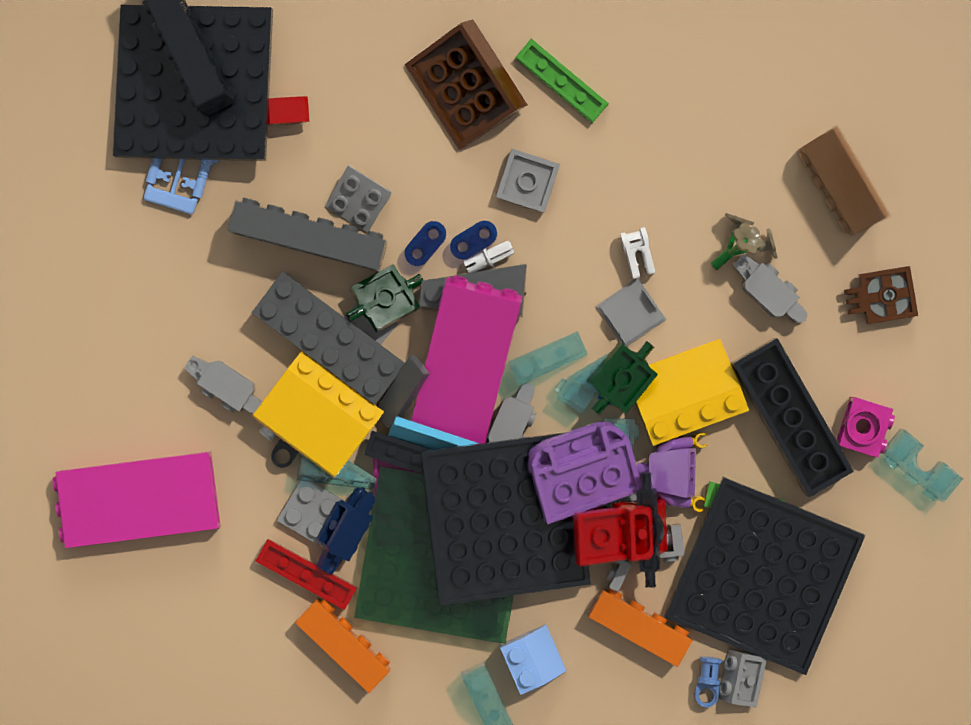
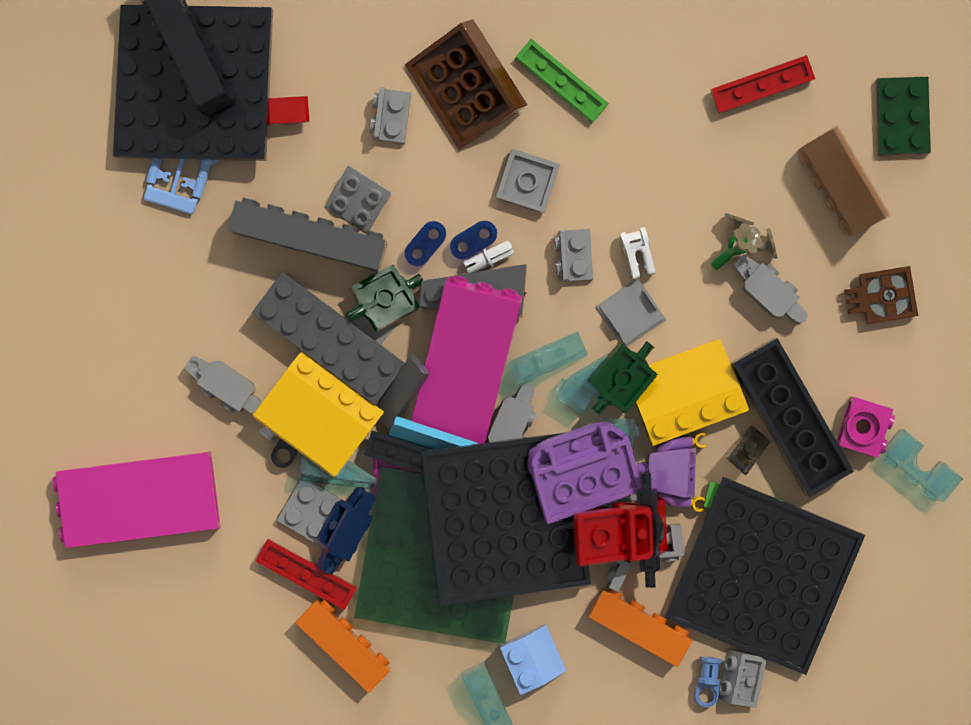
none -> light grey bracket [370,87,411,144]
none -> light grey bracket [555,229,593,282]
none -> red plate [710,55,815,114]
none -> clear smoke slope [725,425,771,475]
none -> dark green plate [876,77,931,155]

